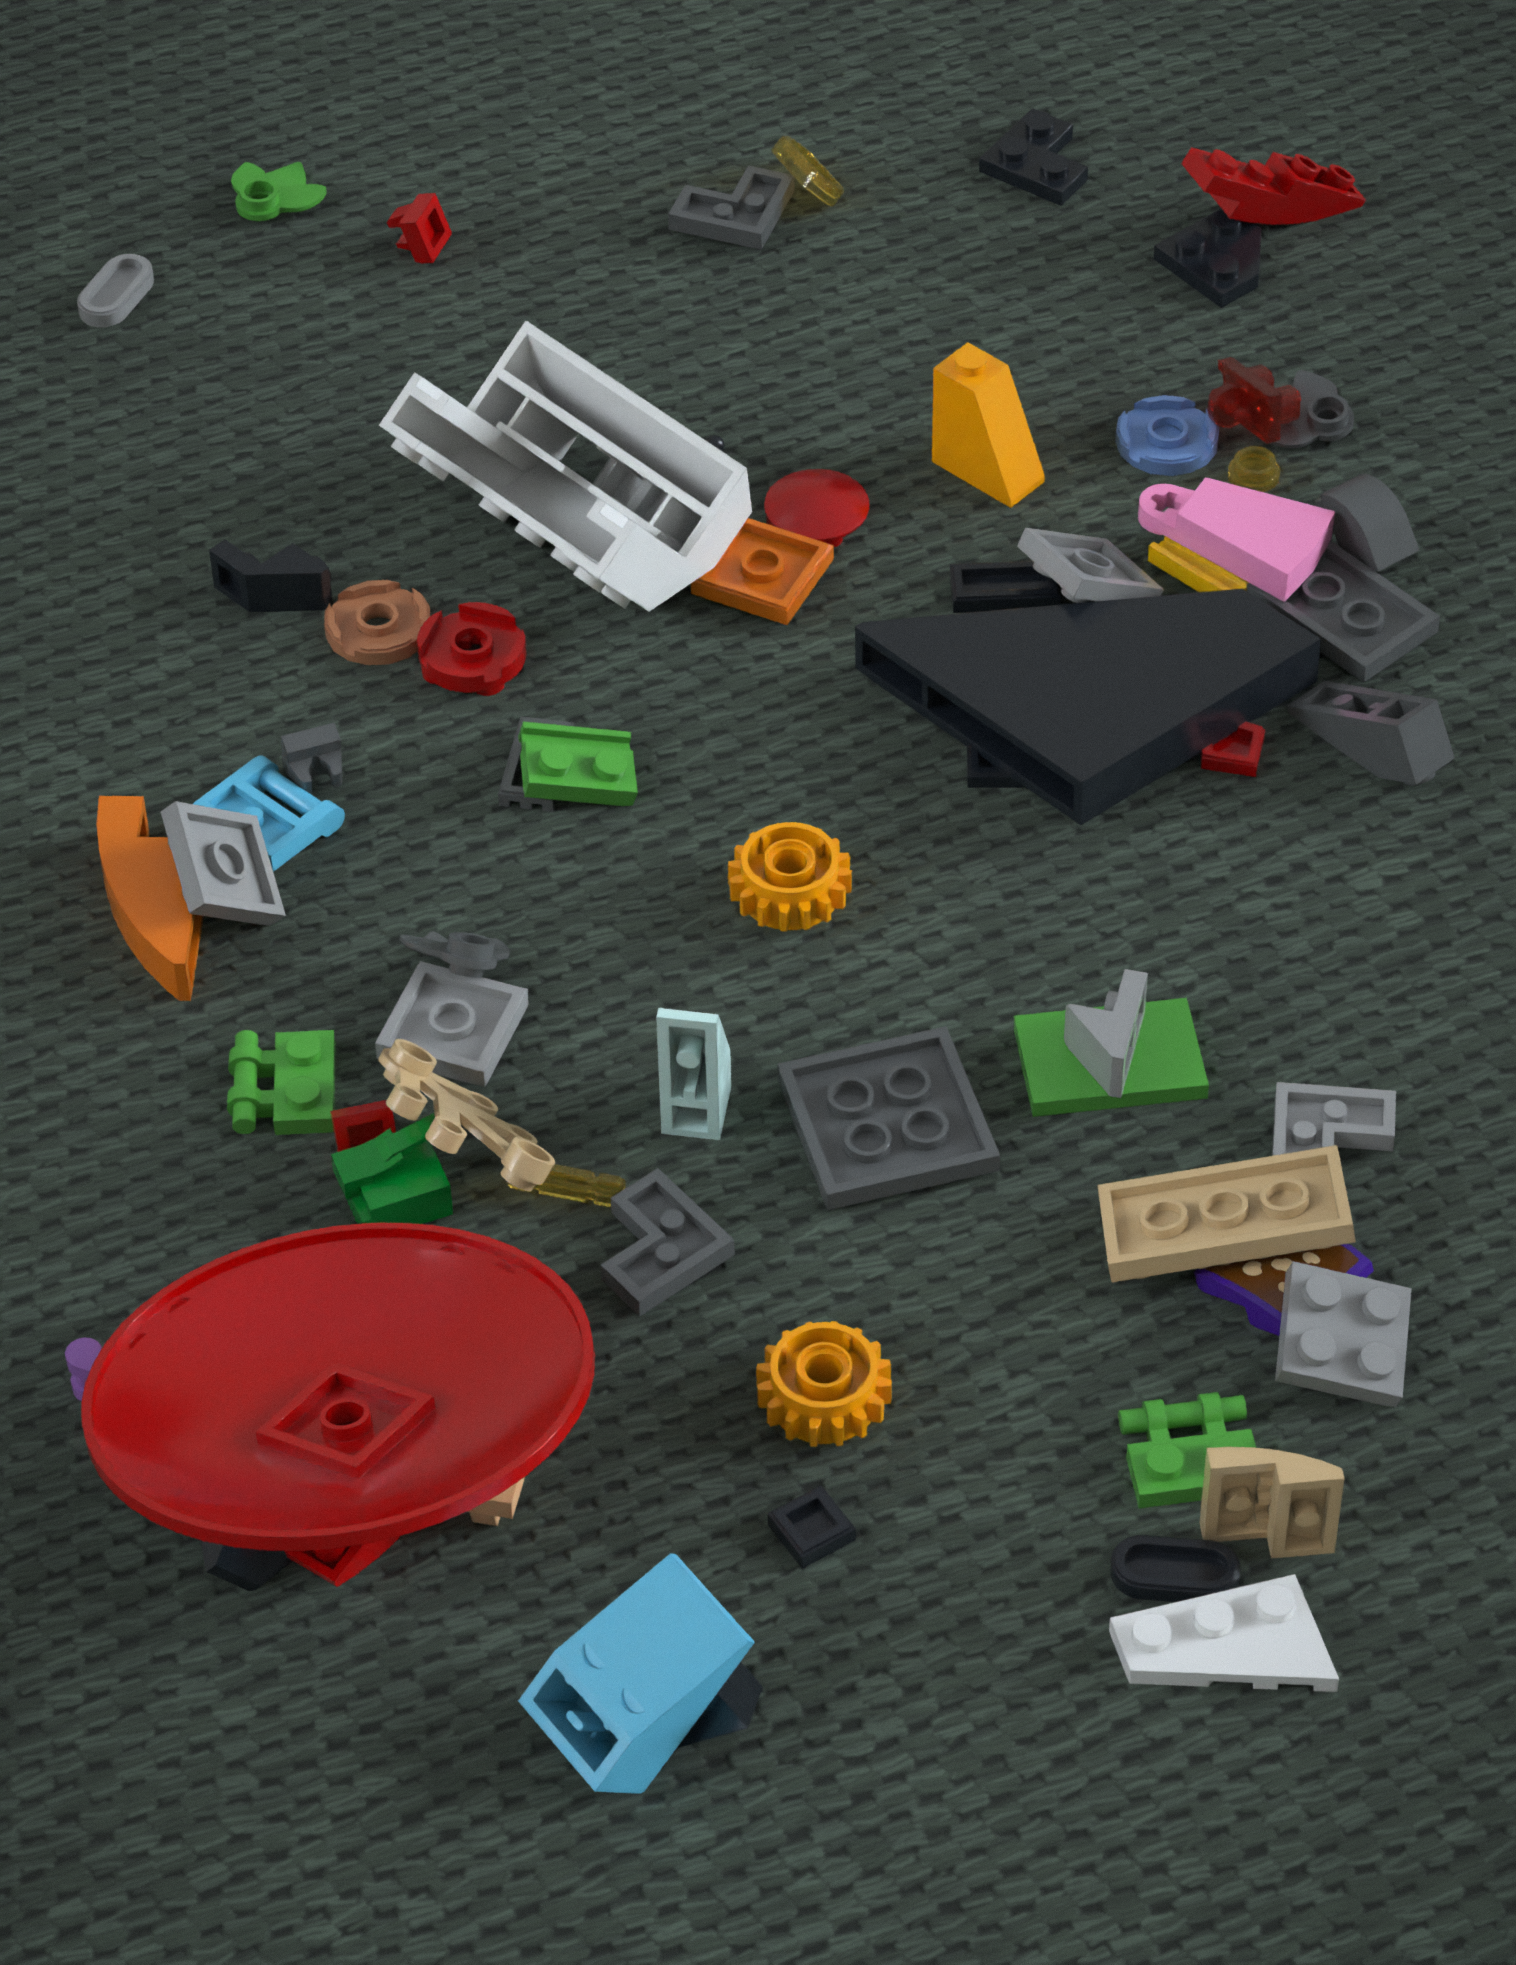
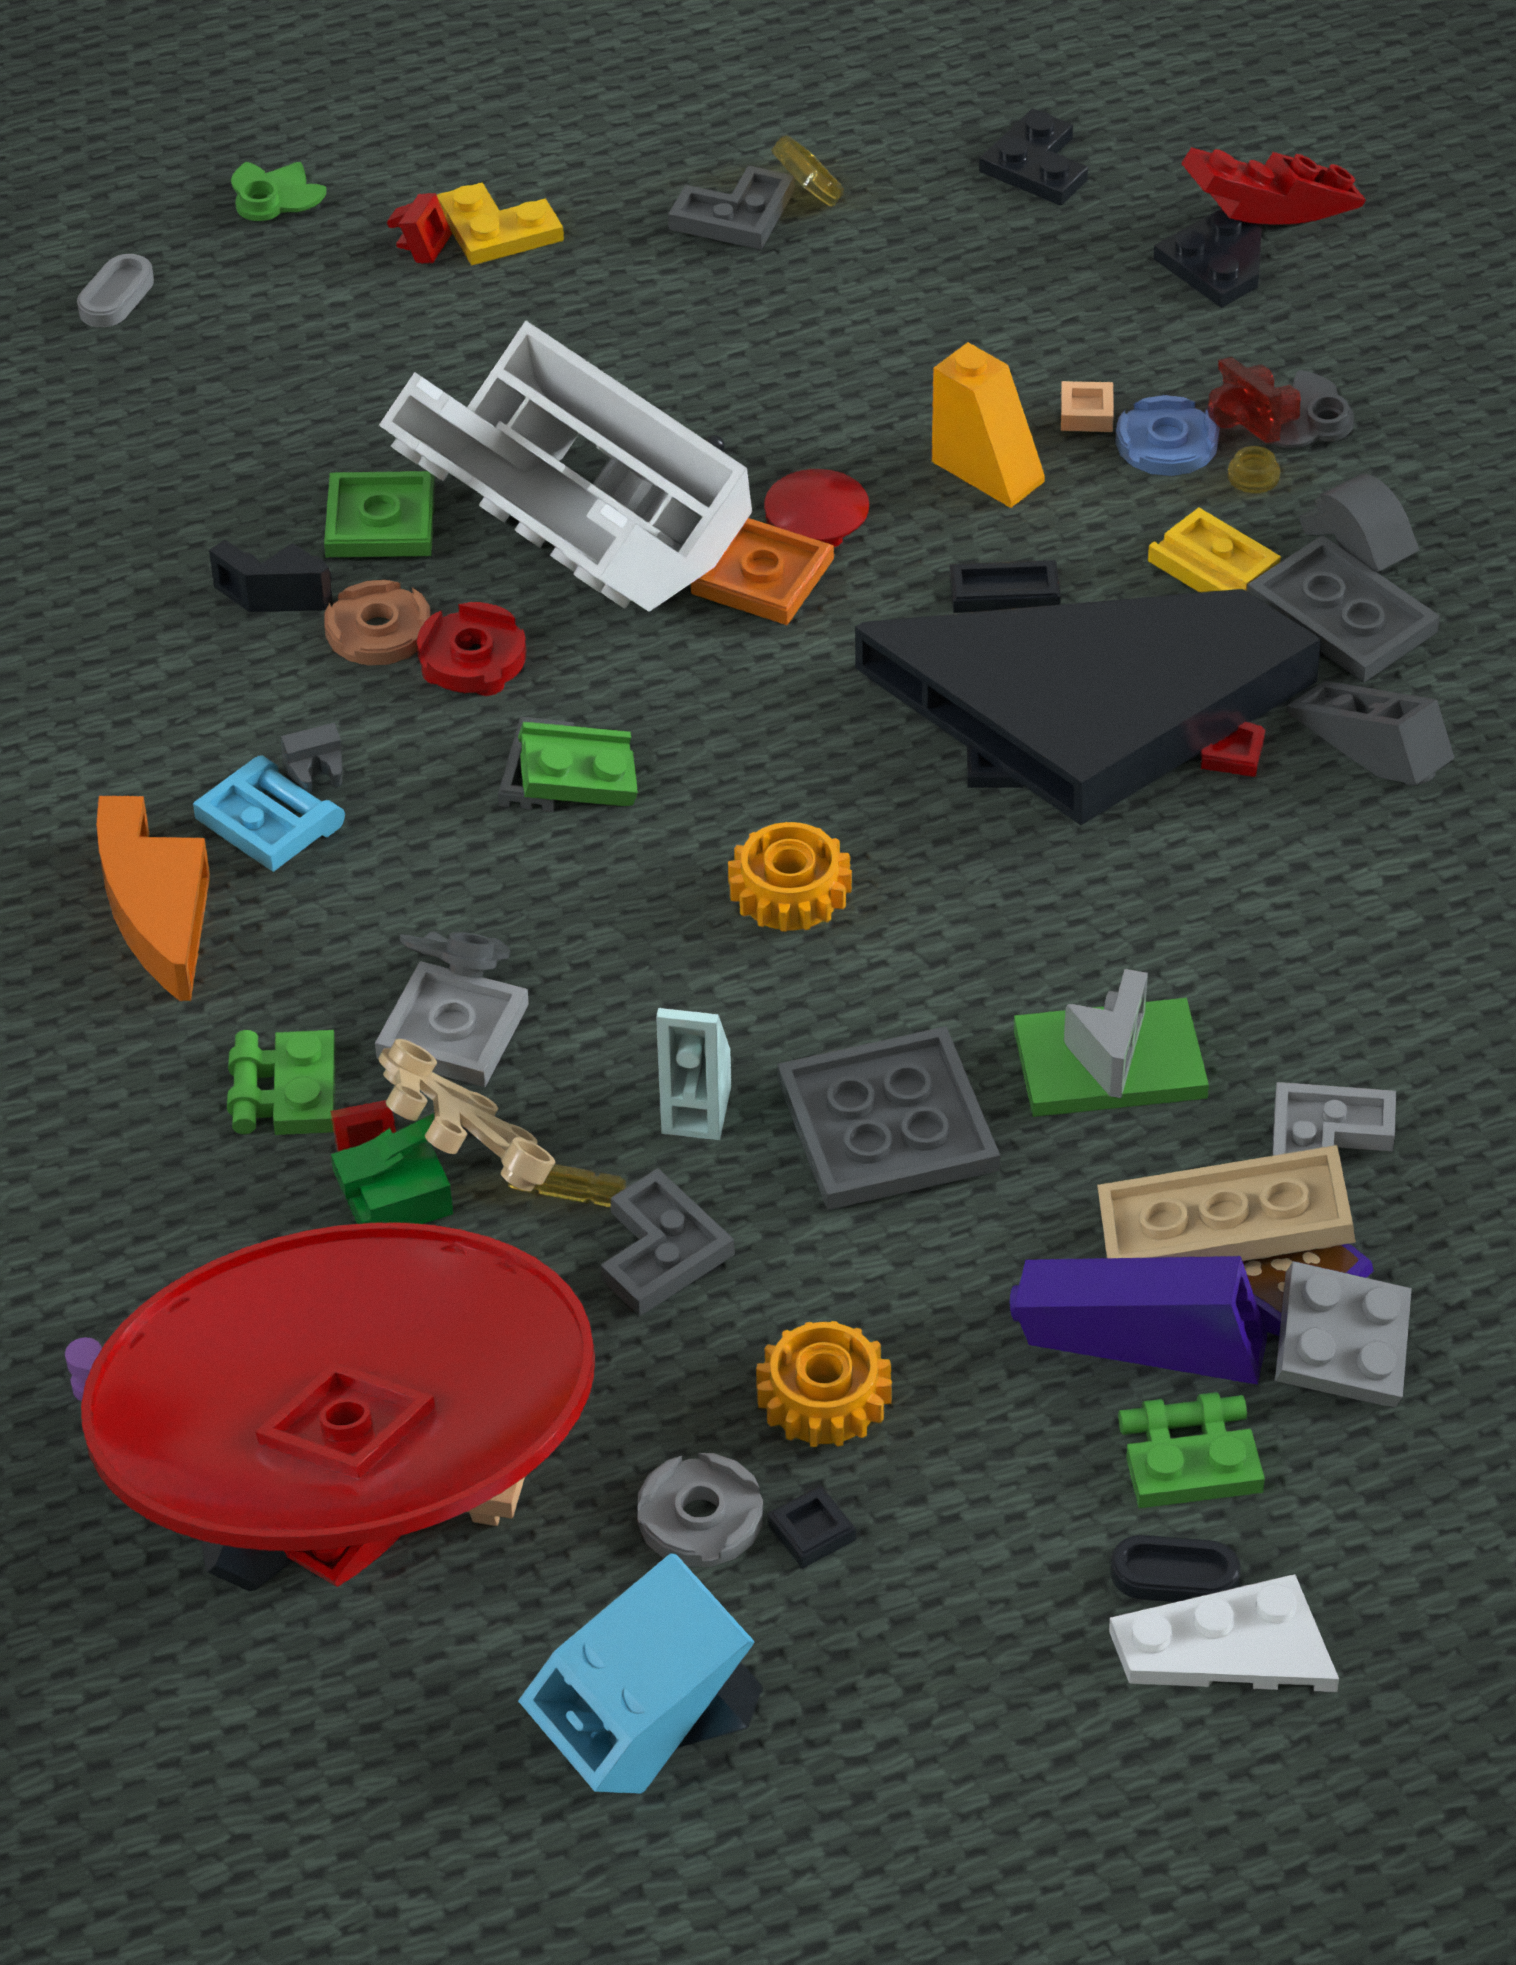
light grey plate [161,801,286,926] -> none
light grey plate [1017,528,1164,603] -> none
bright pink piece [1138,477,1335,602] -> none
tan slope [1199,1447,1344,1559] -> none
none -> bright green plate [324,471,436,558]
none -> yellow plate [436,182,564,266]
none -> light grey tile [637,1453,763,1567]
none -> dark purple slope [1010,1256,1268,1384]
none -> light nougat plate [1061,381,1113,432]

